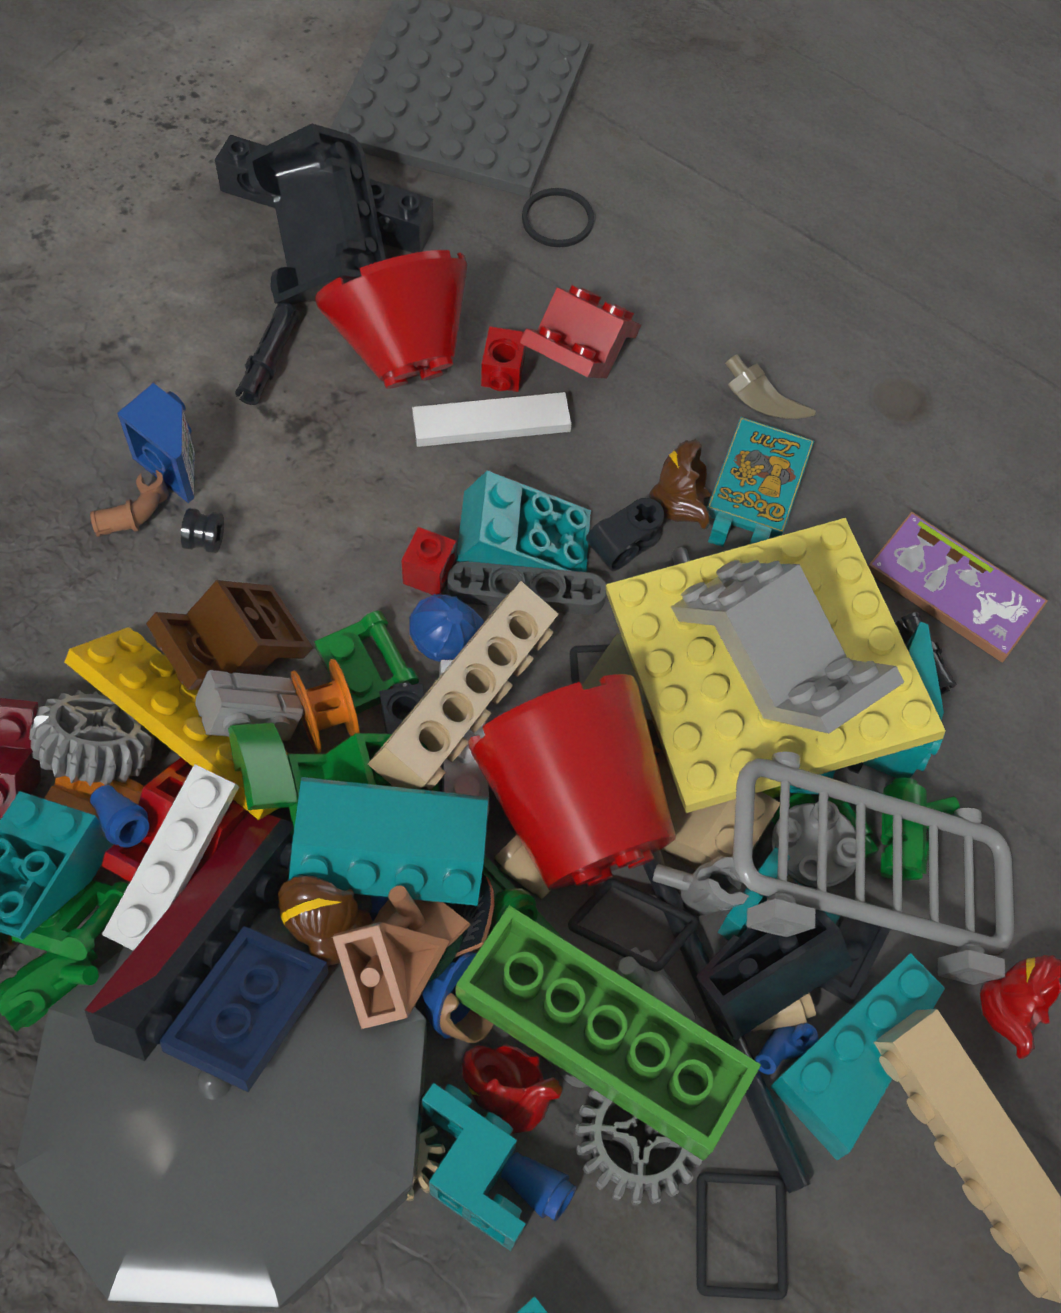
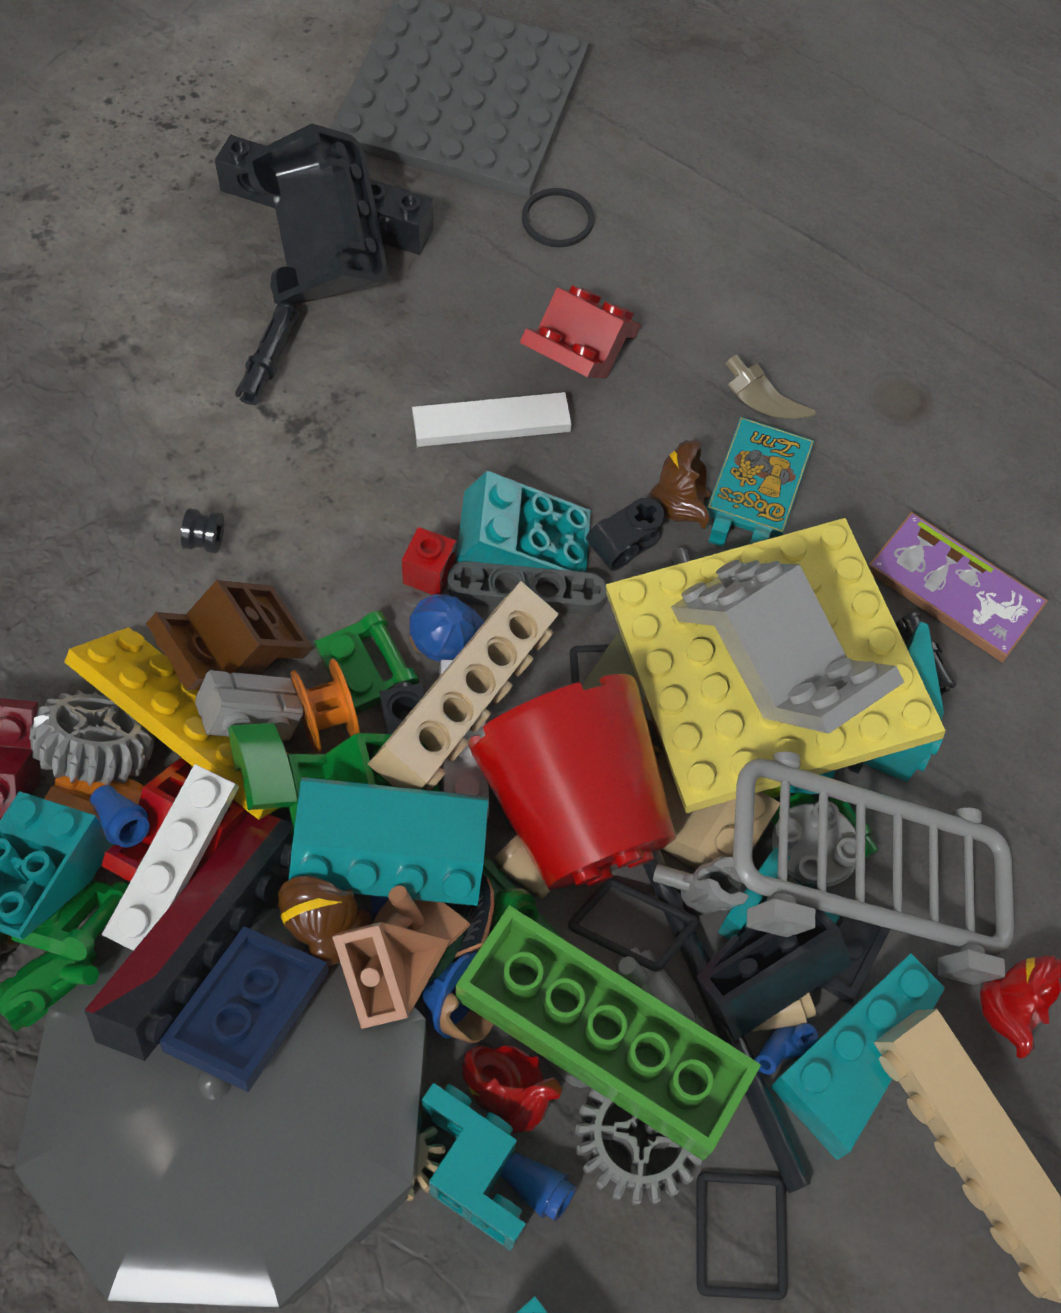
nougat piece [90,470,169,537] -> none
blue slope [117,383,195,503] -> none
red cone [315,250,468,389] -> none
red brick [481,326,526,392] -> none
green piece [880,778,960,881] -> none

